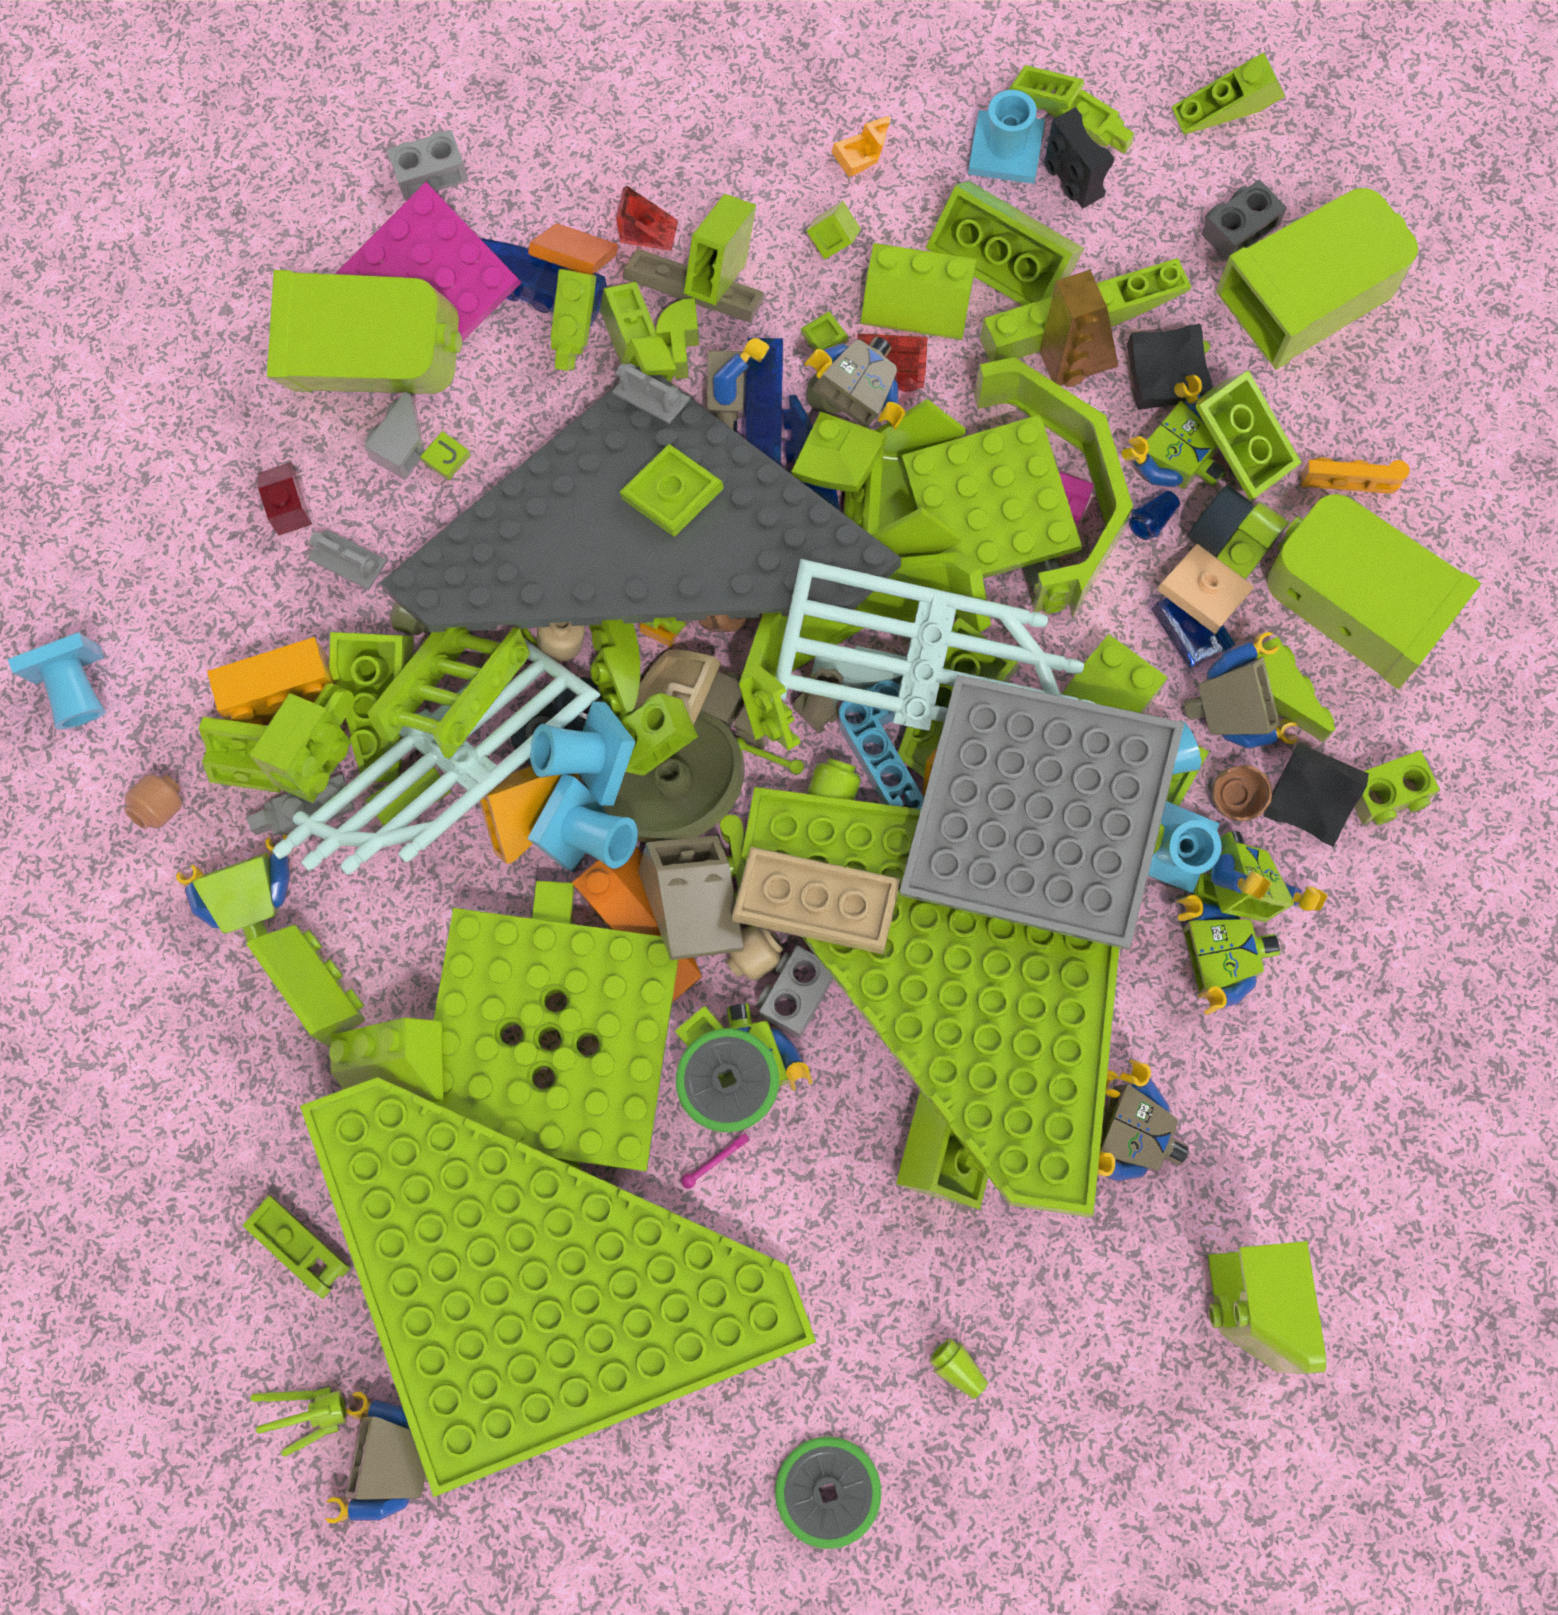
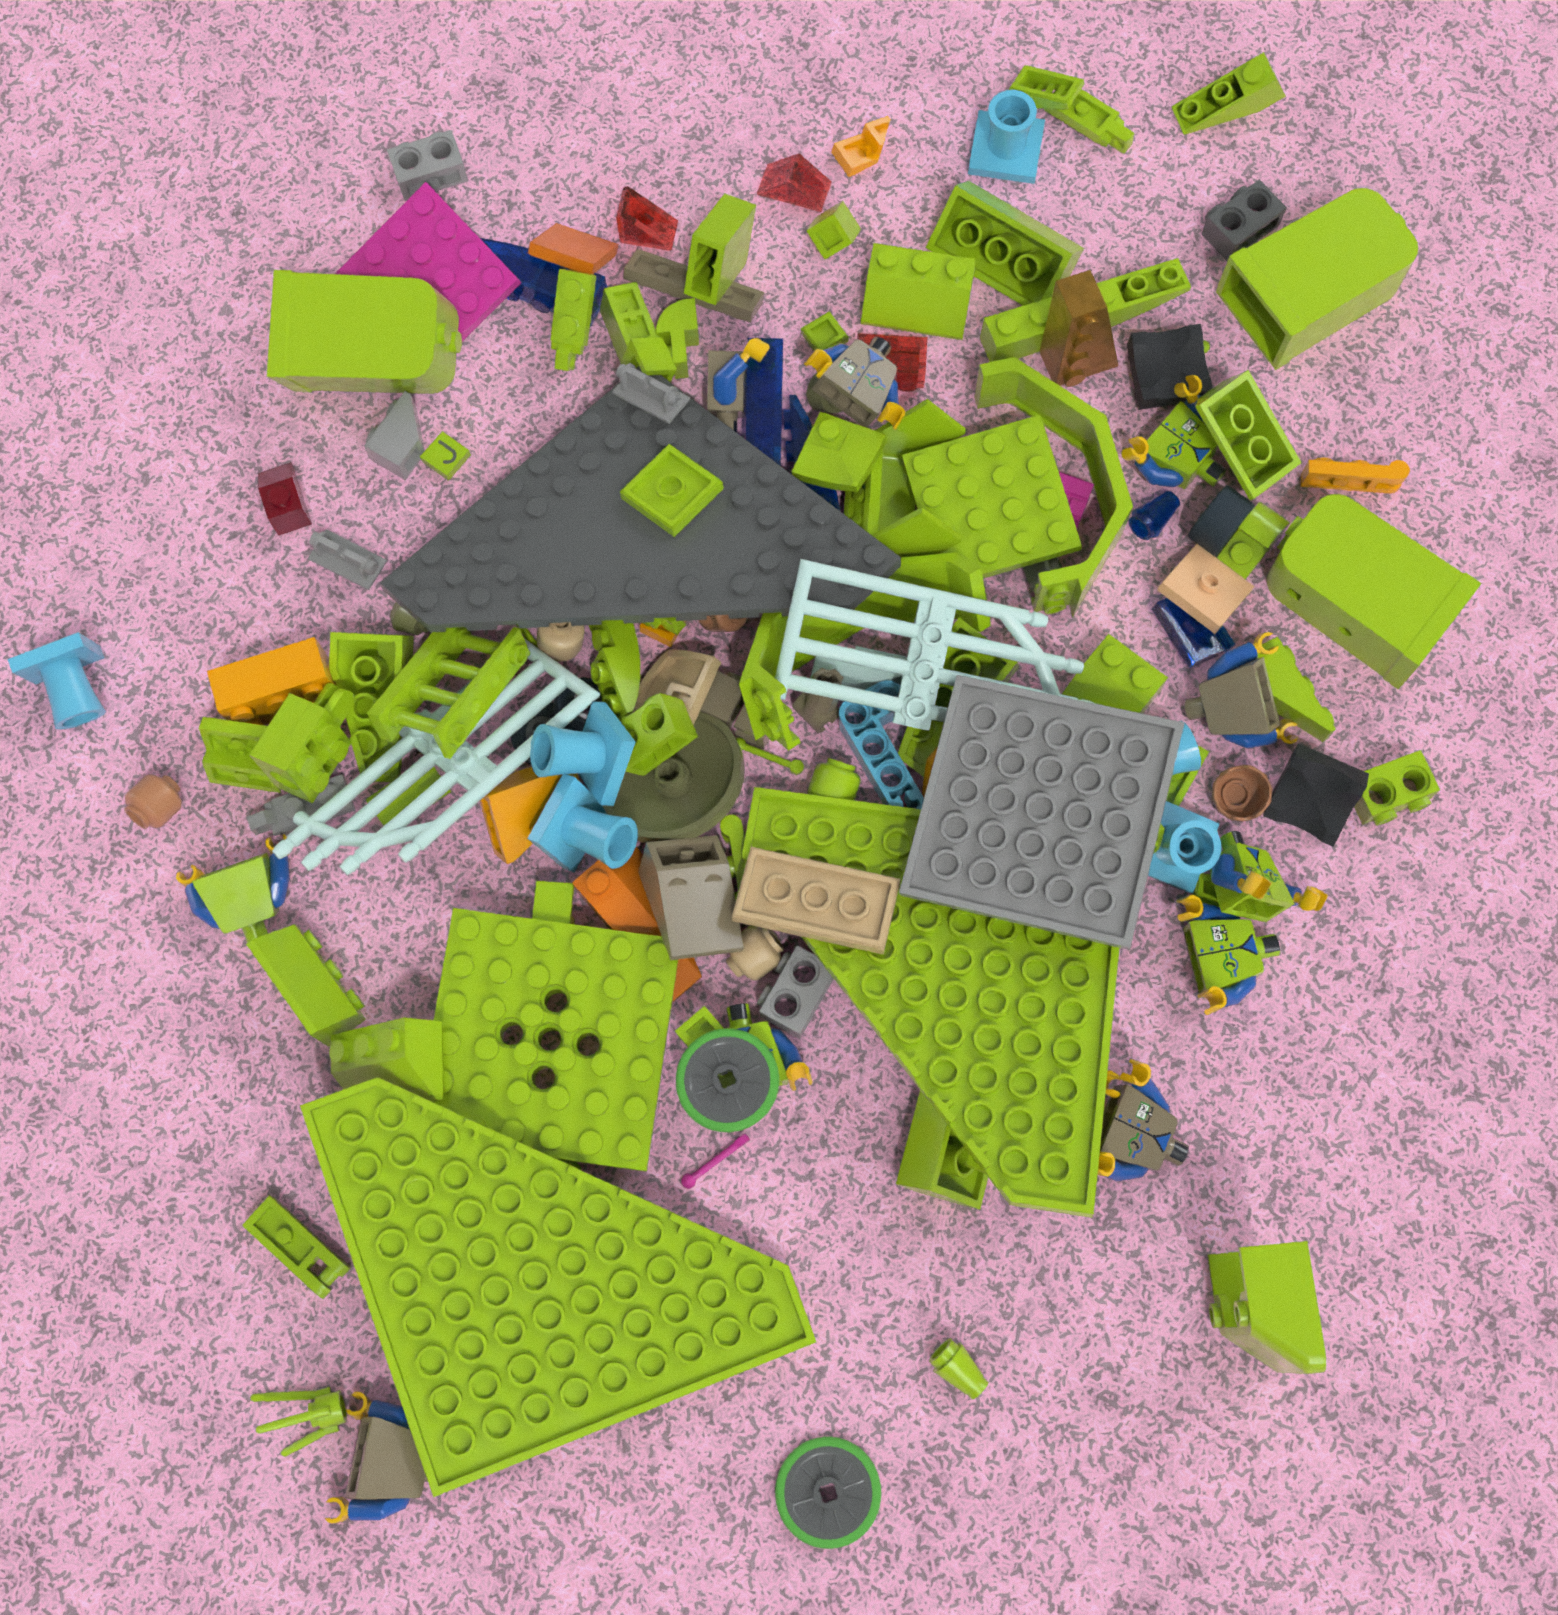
black brick [1045,107,1115,209] -> none
none -> clear red slope [757,153,832,212]

